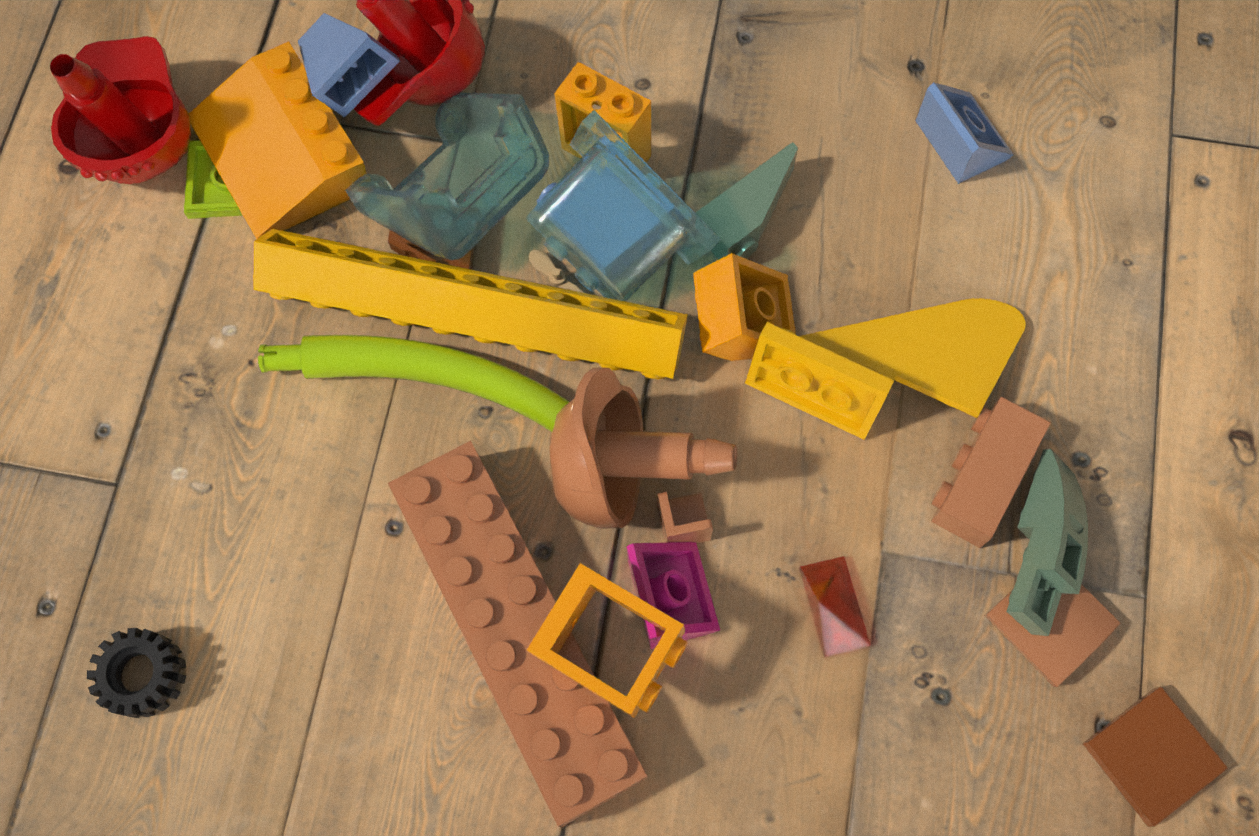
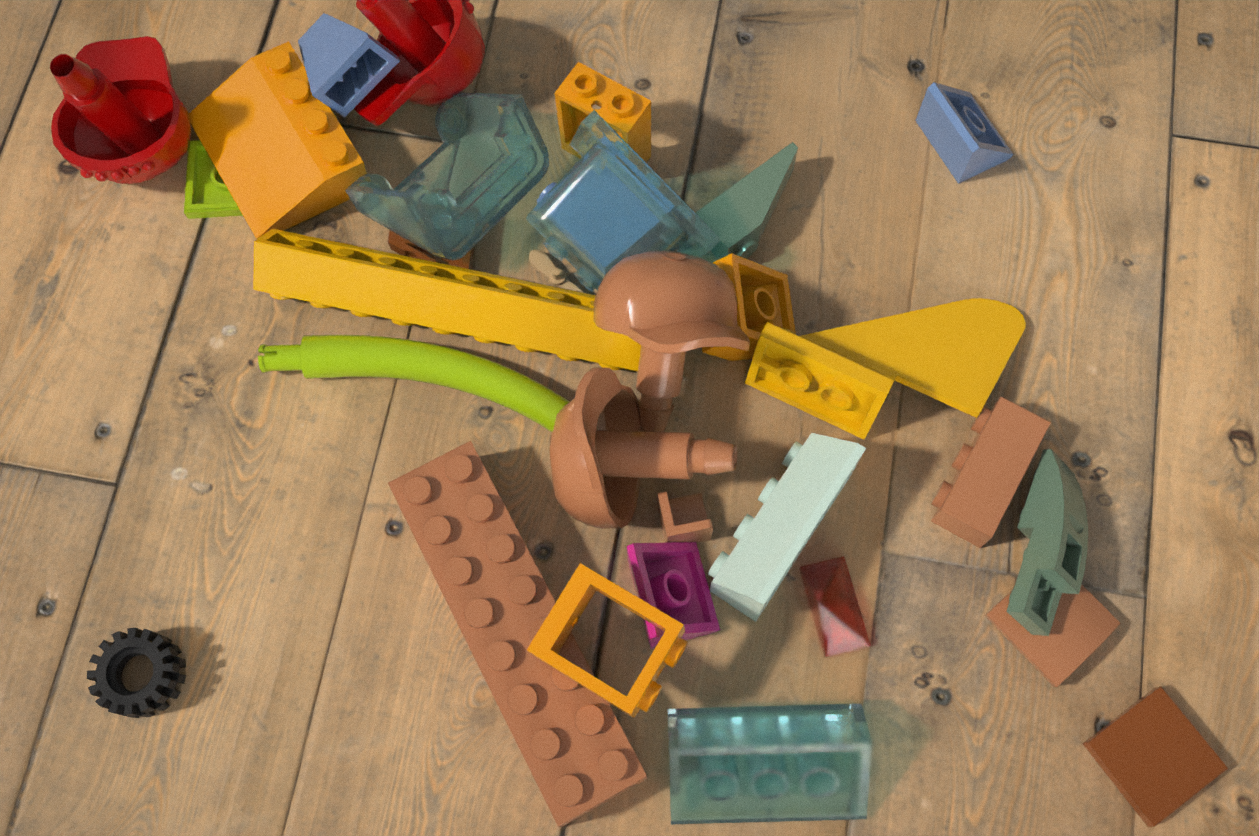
none -> nougat piece [593,251,750,432]
none -> clear light blue slope [667,703,872,825]
none -> light aqua slope [708,433,866,622]

